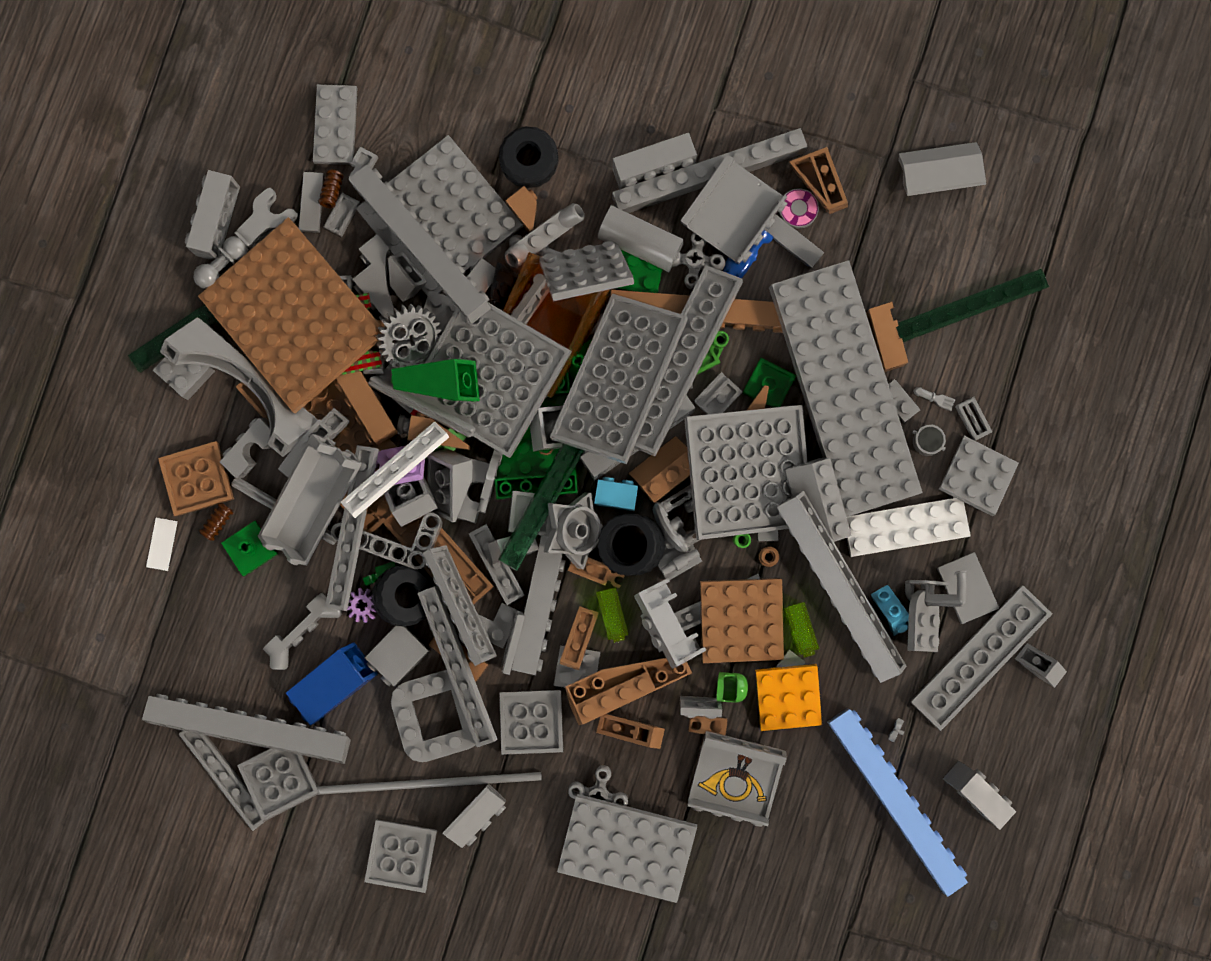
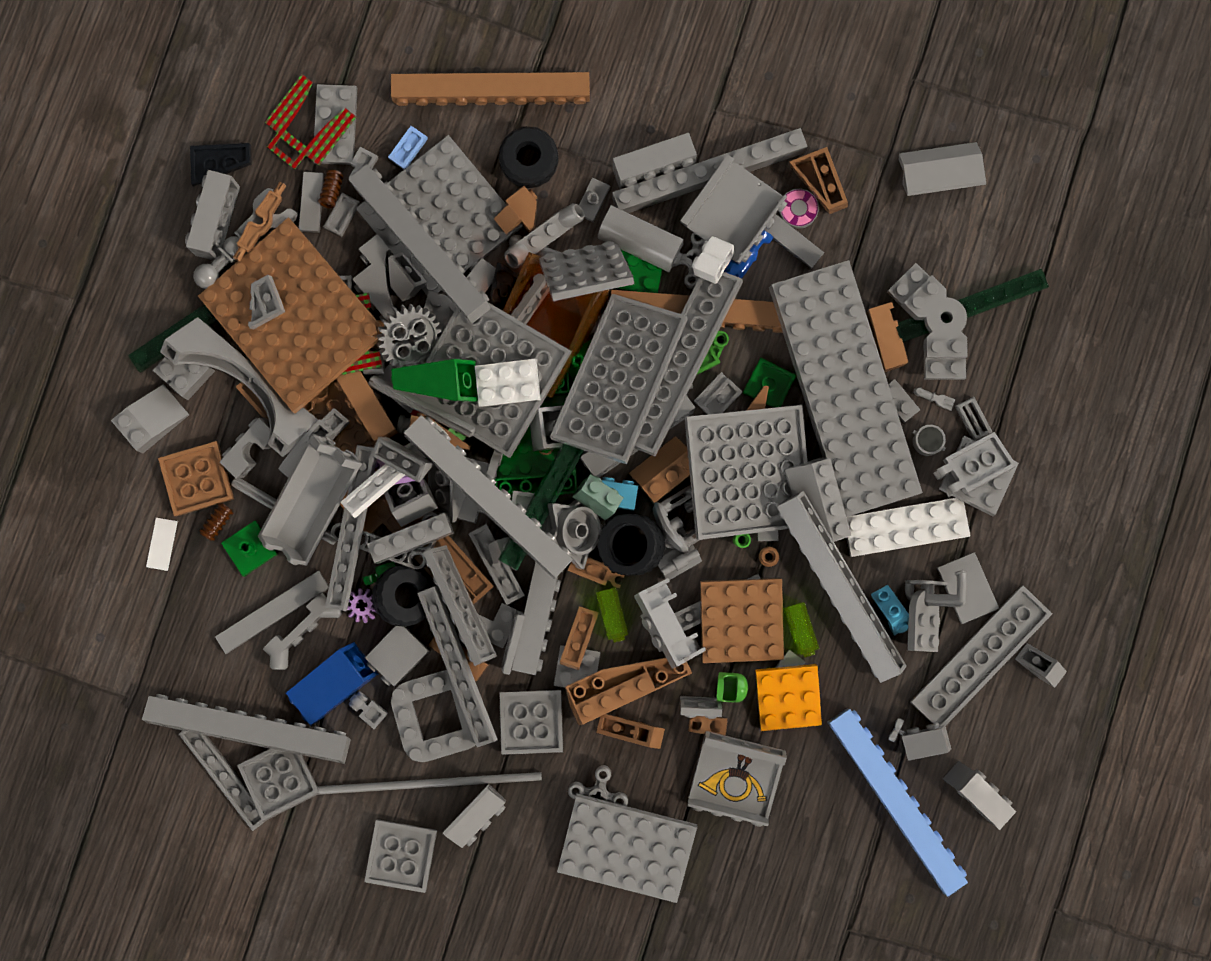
none -> light grey slope [111,384,189,453]
none -> black wing [190,143,252,187]
none -> light grey tile [215,571,329,654]
none -> medium nougat piece [233,182,286,262]
none -> light grey wing [248,275,285,330]
none -> piece [265,74,356,169]
none -> light grey plate [348,691,388,729]
none -> light grey brick [367,513,454,564]
none -> light grey slope [371,437,433,482]
none -> light blue plate [388,126,428,170]
none -> medium nougat brick [391,72,590,106]
none -> light grey brick [404,415,573,579]
none -> white plate [475,359,541,407]
none -> medium nougat slope [494,204,522,234]
none -> sand green brick [572,474,624,520]
none -> light grey plate [579,177,610,222]
none -> white brick [692,236,734,284]
none -> light grey plate [887,263,967,380]
none -> light grey brick [902,723,951,761]
none -> light grey tile [933,432,1017,497]

